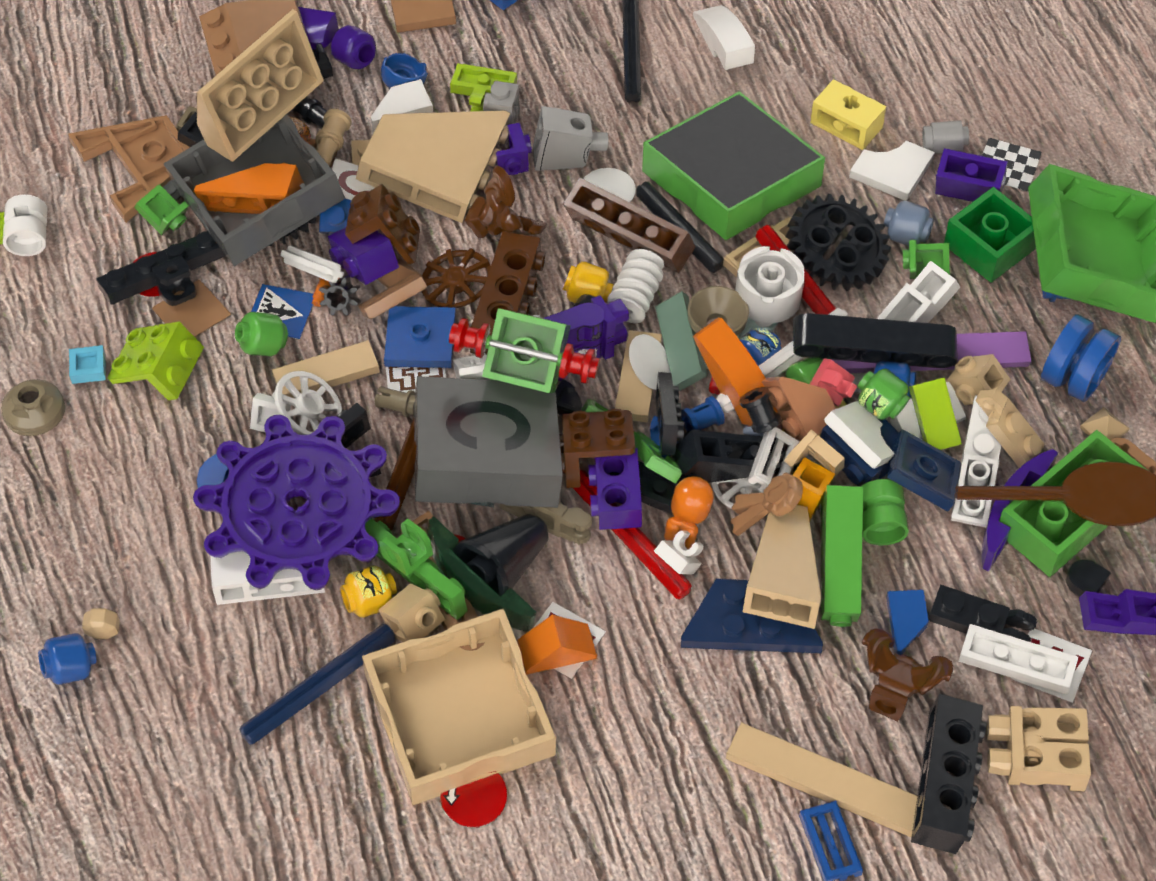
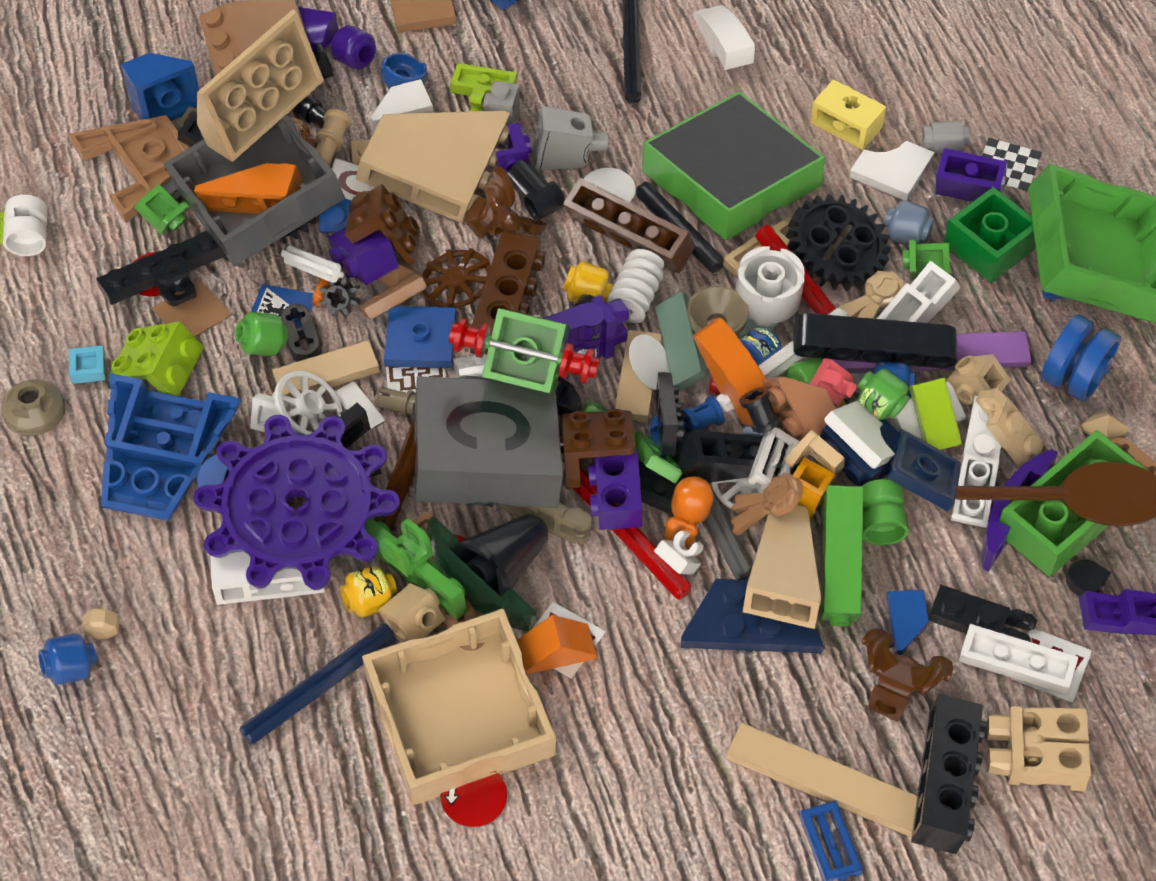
none -> blue wedge [101,373,242,521]
none -> blue slope [121,53,199,121]
none -> black beam [281,304,320,362]
none -> white sticker [335,381,385,429]
none -> black piece [507,160,565,221]
none -> dark grey axle [705,491,752,580]
none -> tan piece [838,271,905,319]

